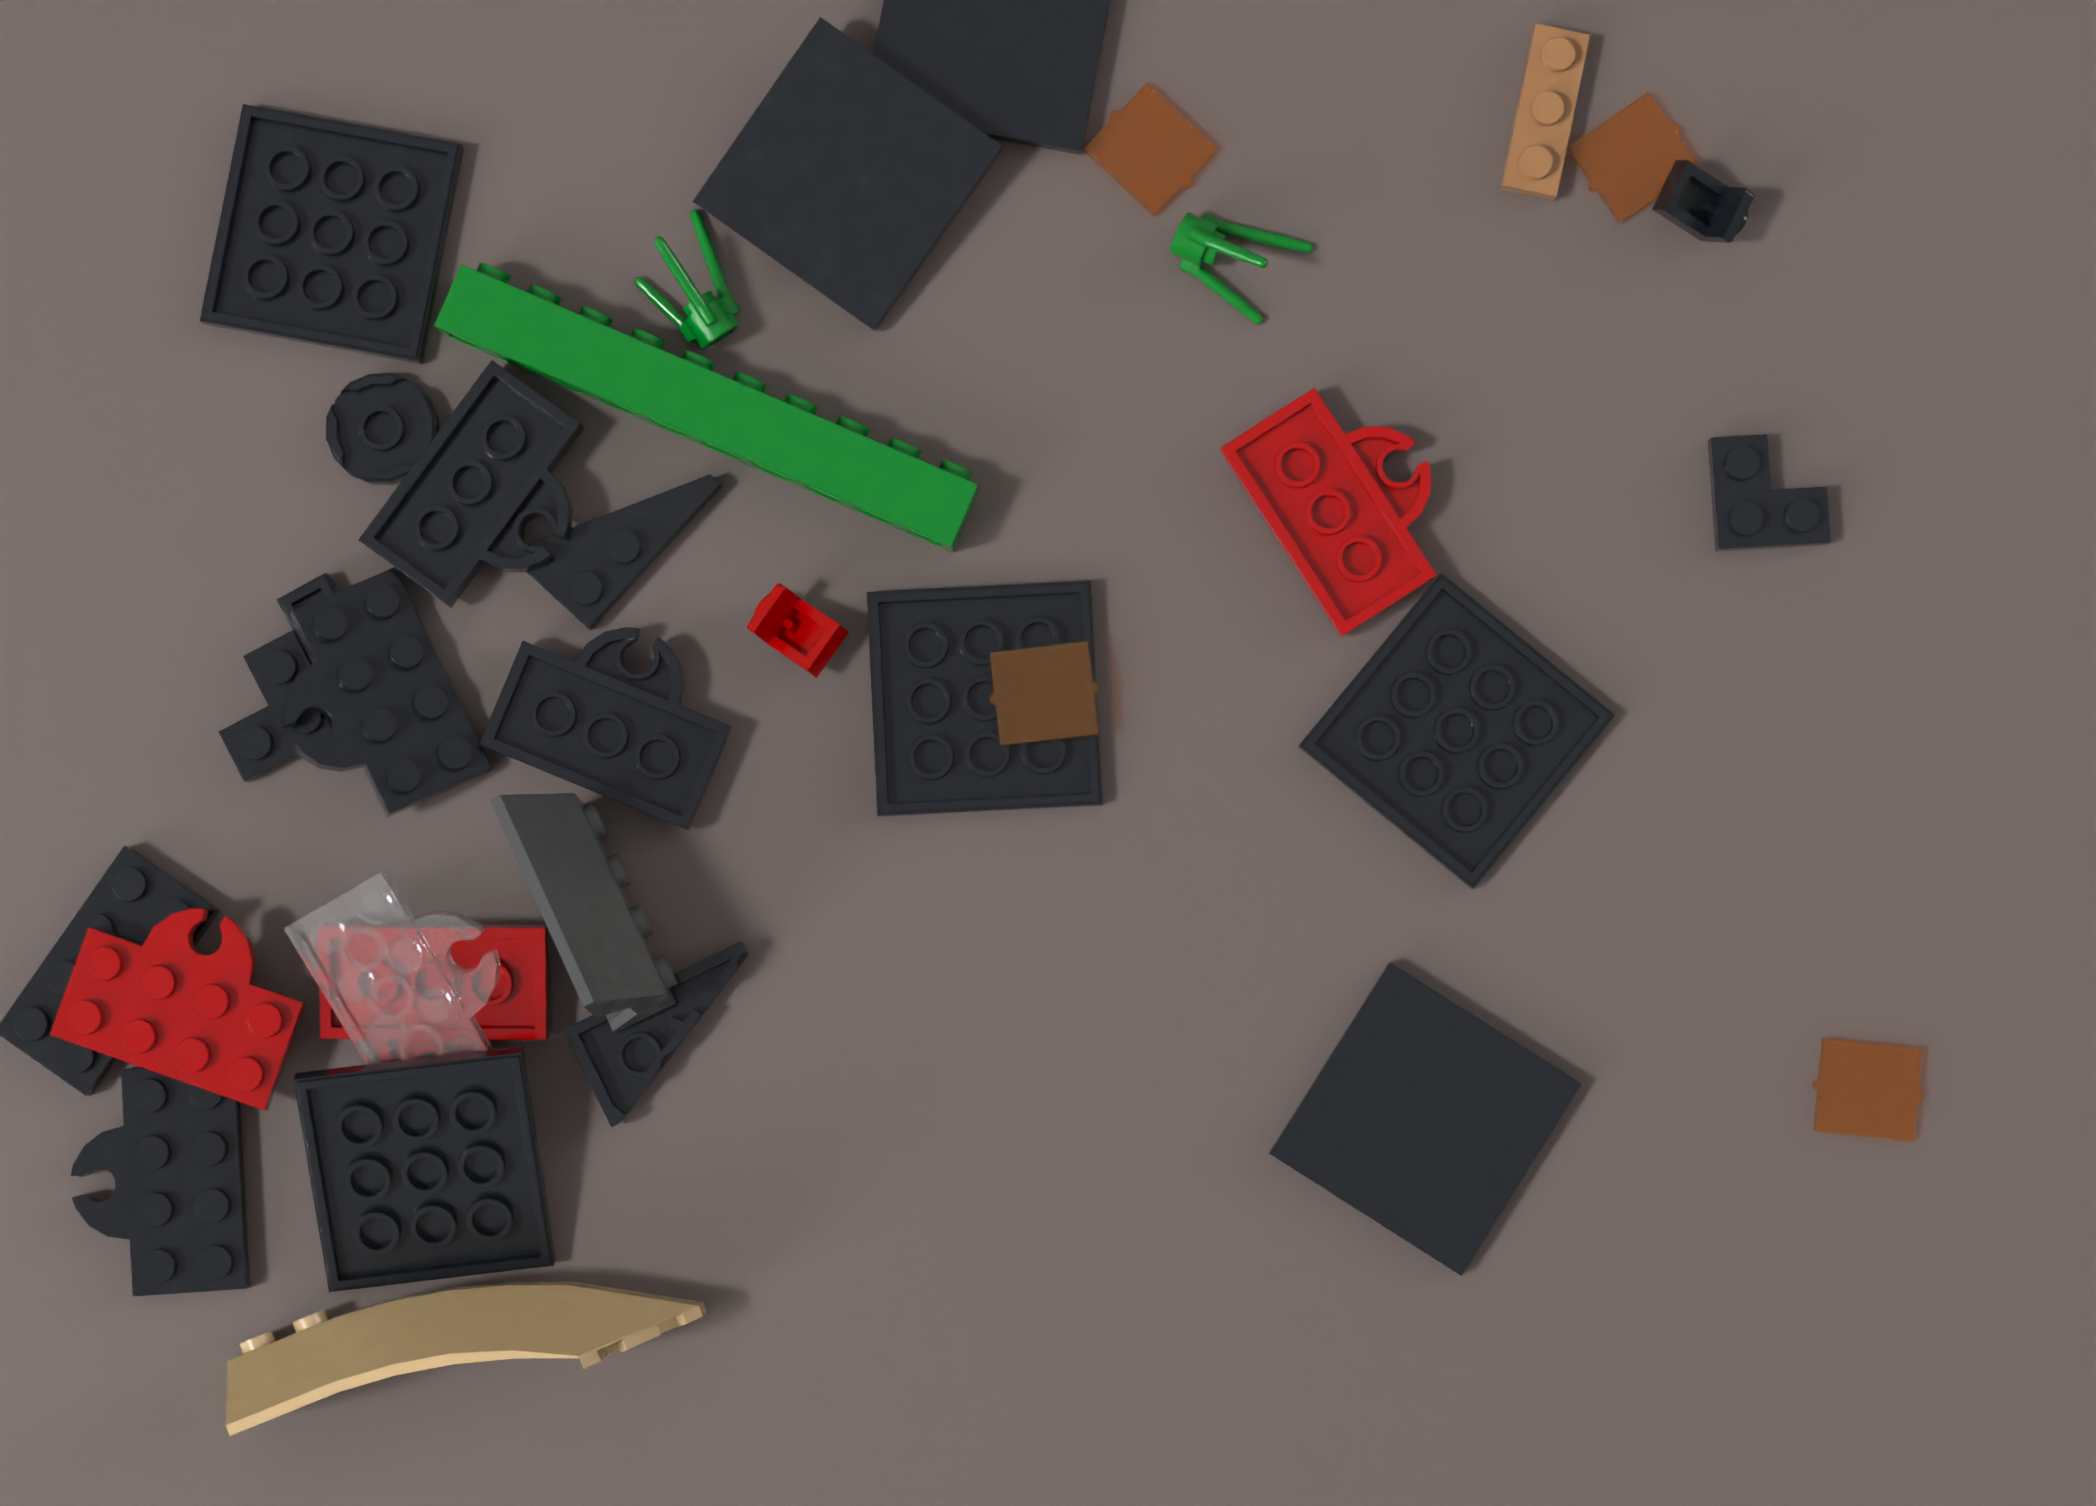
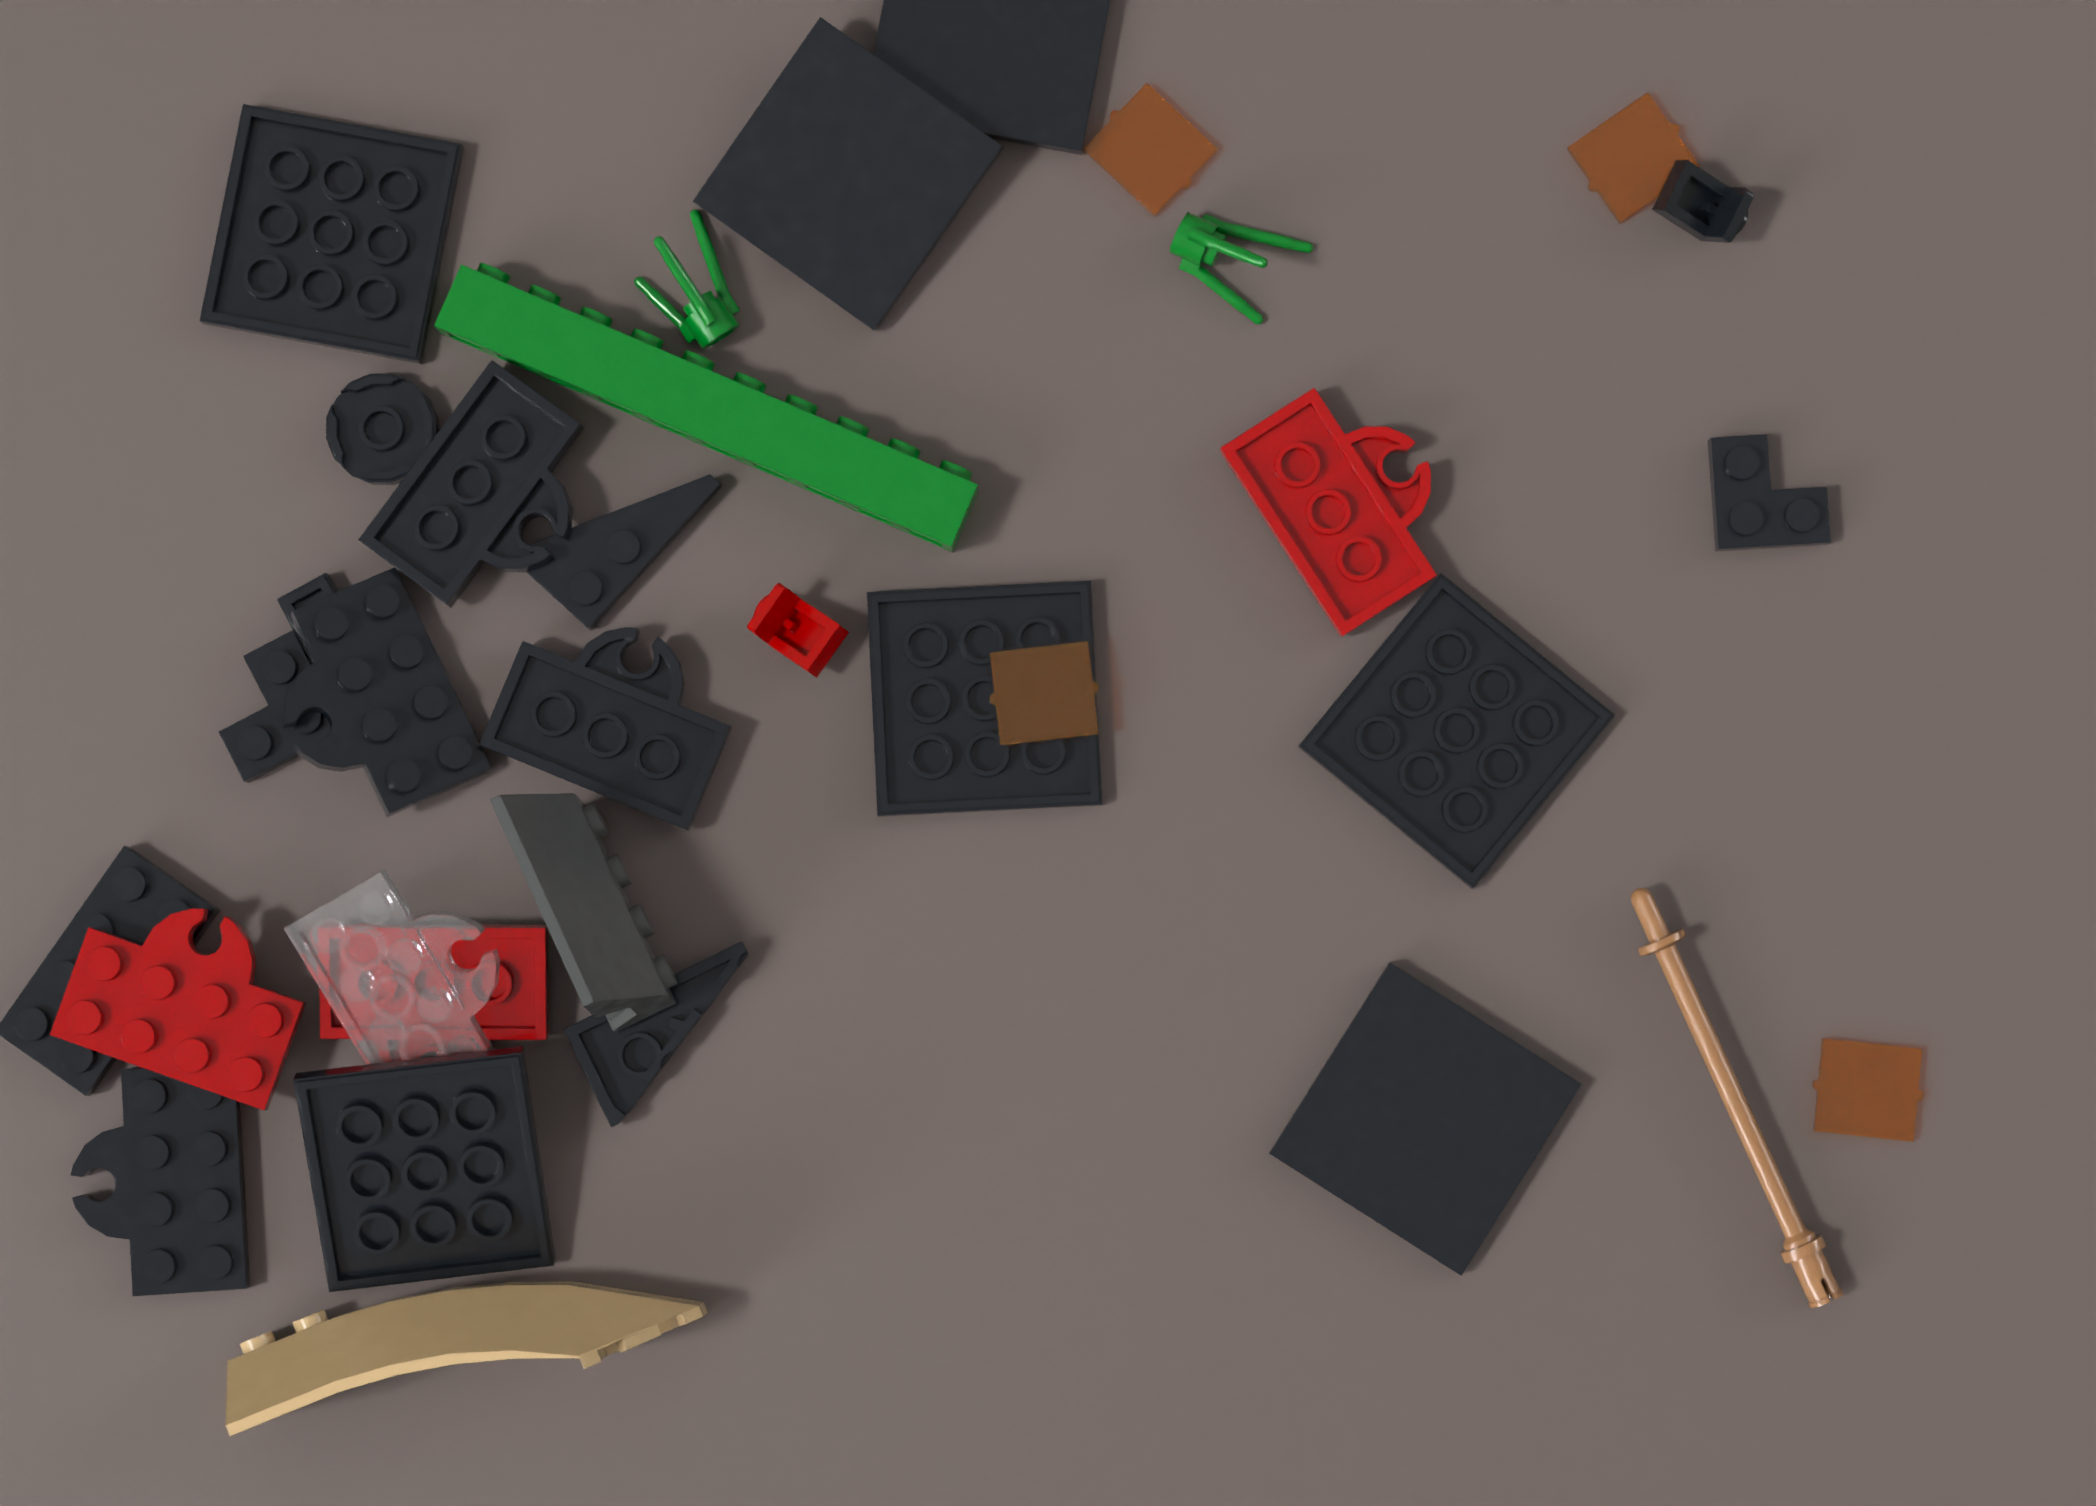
medium nougat plate [1500,23,1590,201] -> none
none -> medium nougat bar [1631,888,1844,1309]

